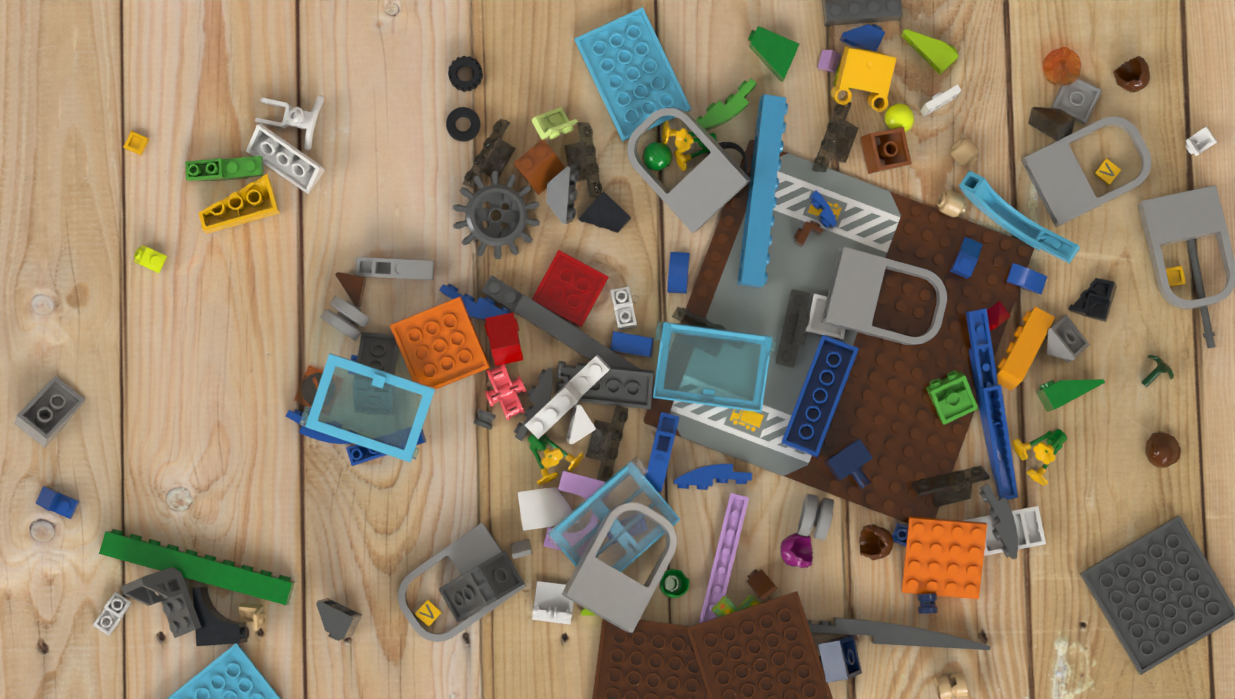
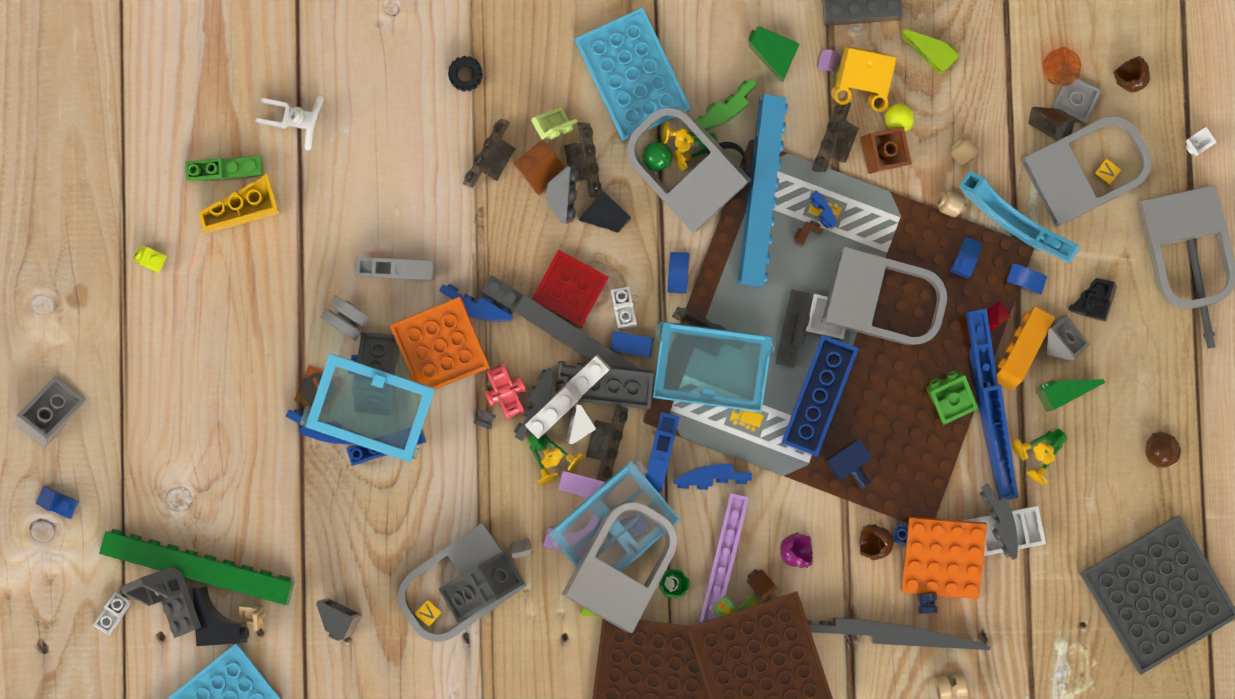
yellow tile [123,130,150,156] -> none
white slope [246,123,325,194] -> none
reddish brown slope [335,272,366,307] -> none
black tyre [446,107,480,142] -> none
dark grey gear [452,171,540,259] -> none
red piece [484,312,524,366] -> none
white slope [518,487,579,531] -> none
white hinge [532,581,573,624] -> none
light grey wheel [797,494,834,541] -> none
brick [818,635,862,683] -> none
blue slope [840,24,885,52] -> none
clear smoke bracket [911,466,990,507] -> none
white plate [920,85,961,117] -> none
dark green plant [1141,355,1174,387] -> none
yellow tile [1165,265,1186,287] -> none

